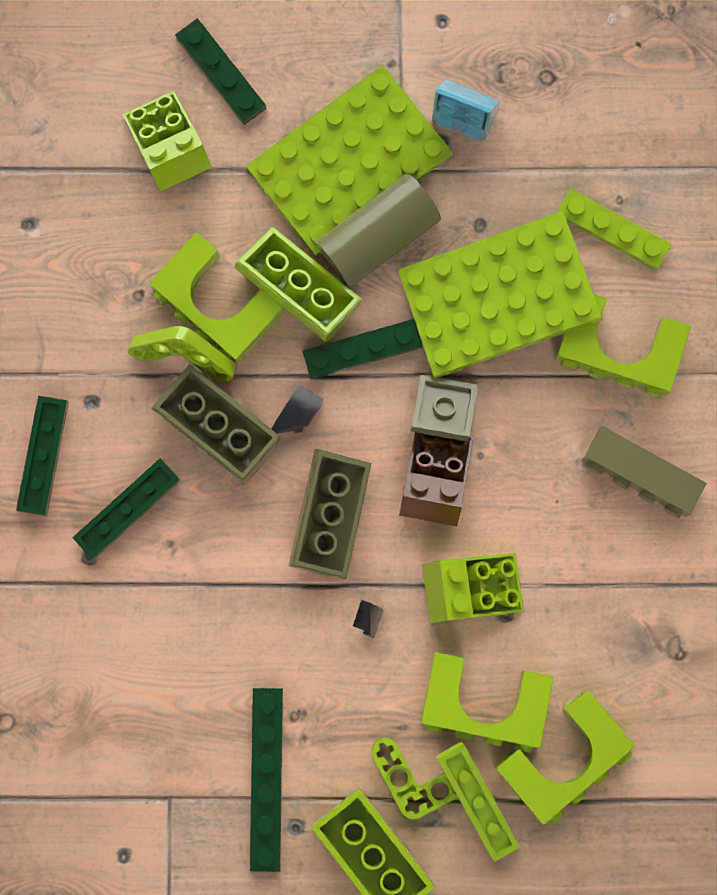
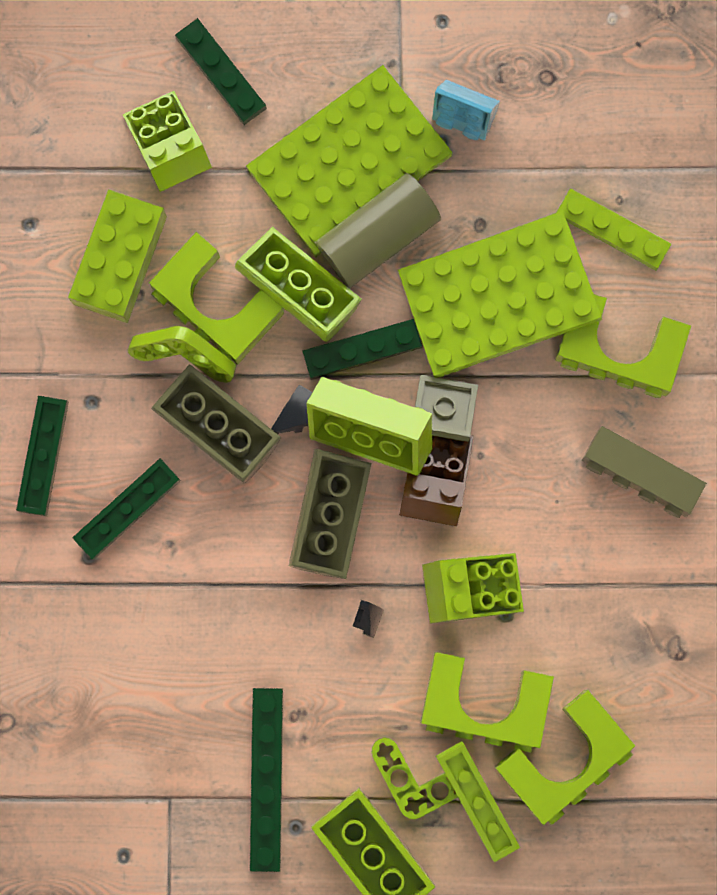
none -> lime brick [68,189,167,323]
none -> lime brick [307,377,432,476]

